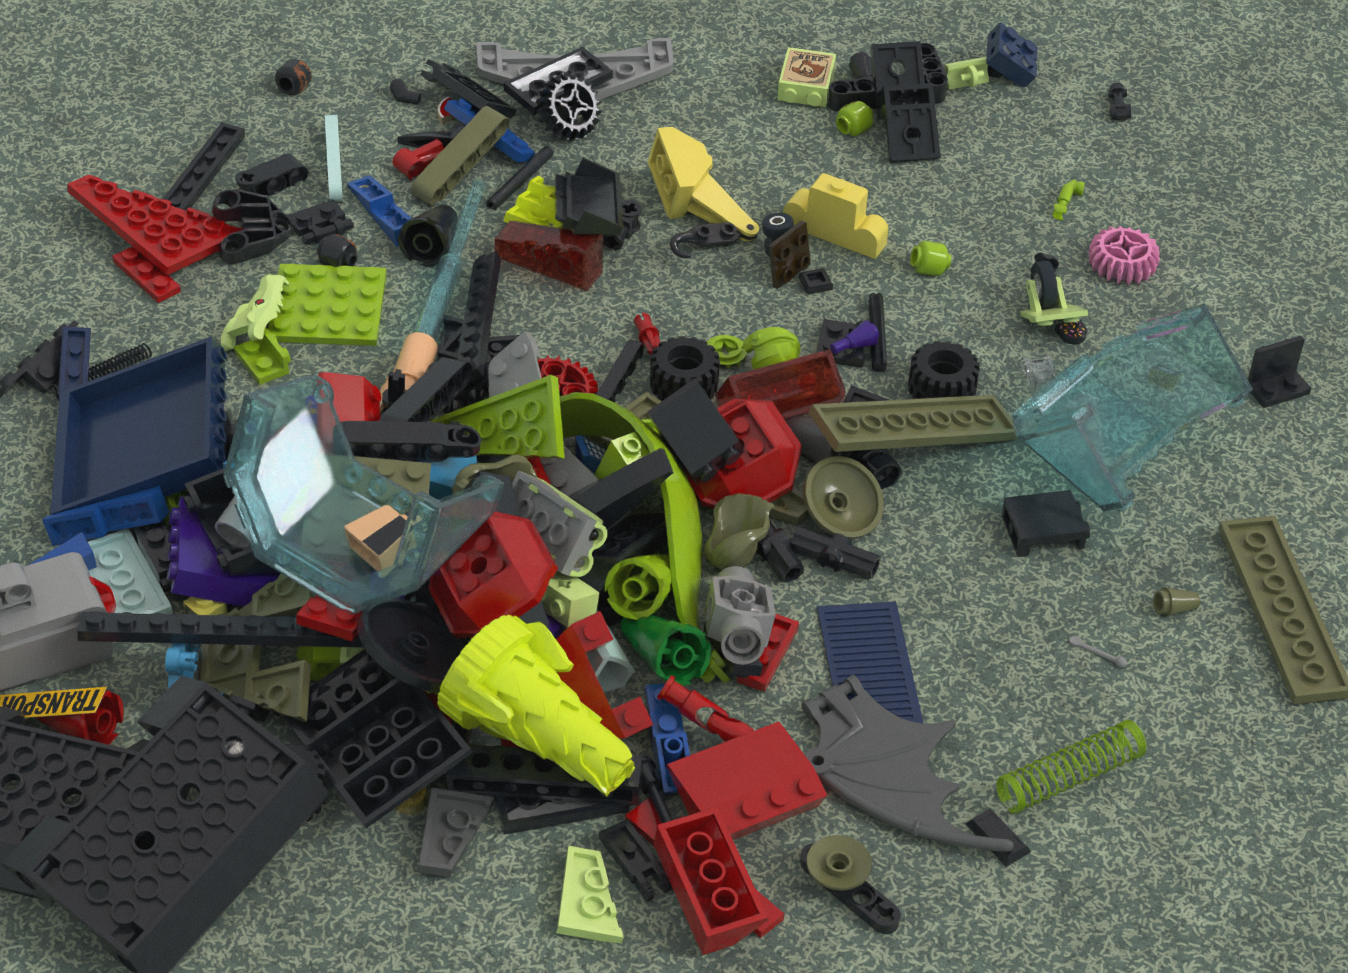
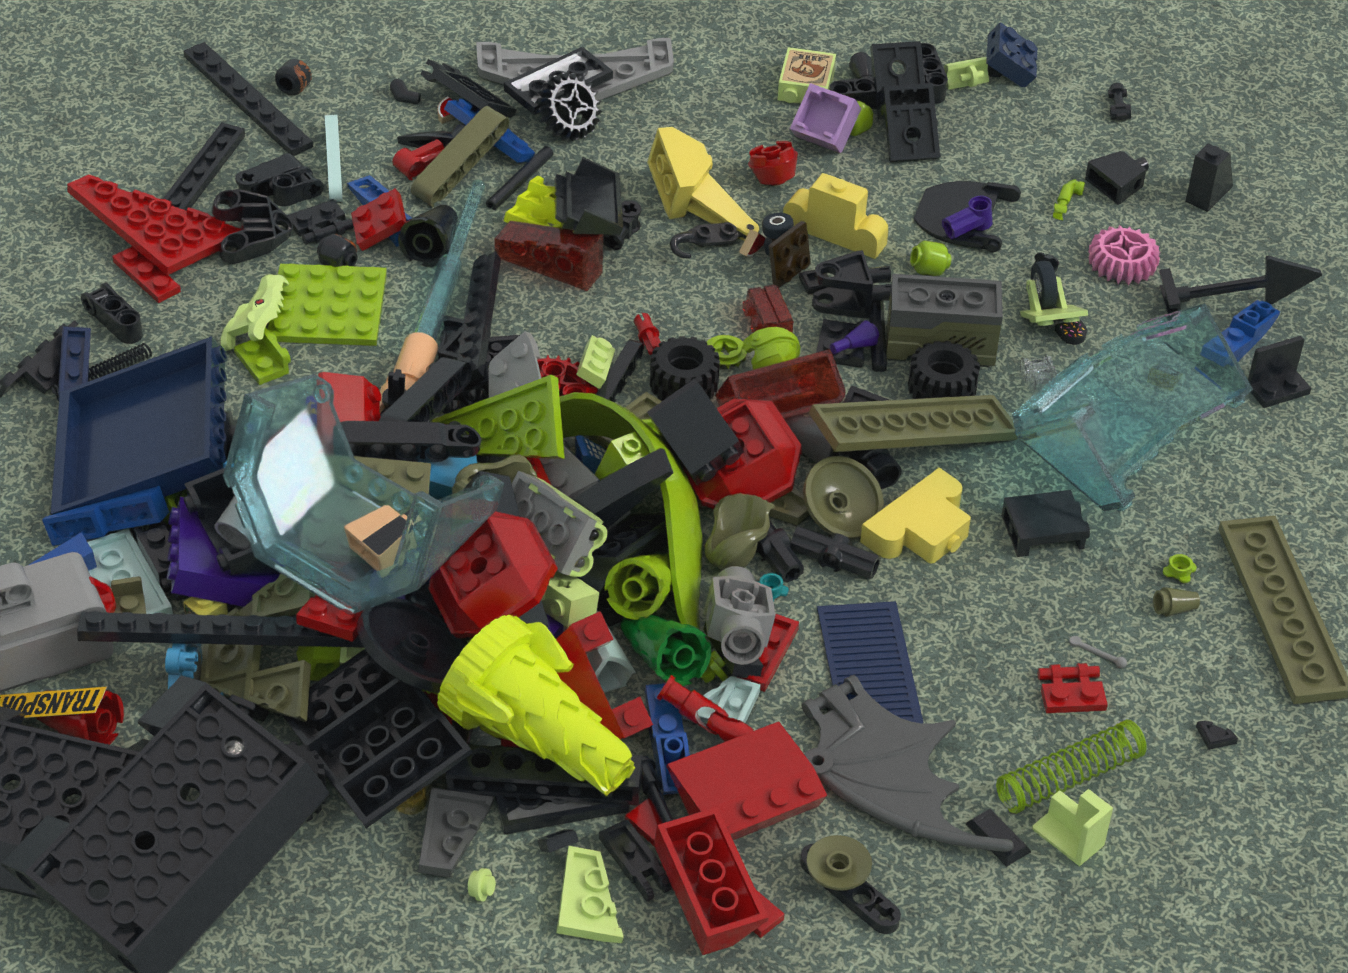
none -> black piece [81,282,143,344]
none -> olive bracket [111,576,146,614]
none -> black plate [183,42,313,156]
none -> black piece [272,166,324,207]
none -> red plate [351,188,406,251]
none -> yellowish green plate [468,868,496,901]
none -> black tile [537,829,579,853]
none -> yellowish green plate [576,335,615,389]
none -> light aqua wing [683,676,760,724]
none -> tile [739,230,766,257]
none -> clear red brick [743,284,794,333]
none -> red cone [748,141,798,185]
none -> teal plate [757,573,789,602]
none -> lavender container [790,83,861,153]
none -> black piece [812,250,891,319]
none -> light yellow brick [860,468,971,564]
none -> dark grey piece [886,274,1003,366]
none -> black piece [914,181,1021,253]
none -> dark purple piece [942,196,993,240]
none -> yellowish green panel [1032,789,1113,866]
none -> red plate [1037,663,1108,713]
none -> black torso [1085,151,1149,205]
none -> black piece [1159,256,1322,323]
none -> lime plate [1163,554,1197,583]
none -> black slope [1185,143,1233,212]
none -> black tile [1196,721,1238,750]
none -> blue slope [1202,300,1280,365]

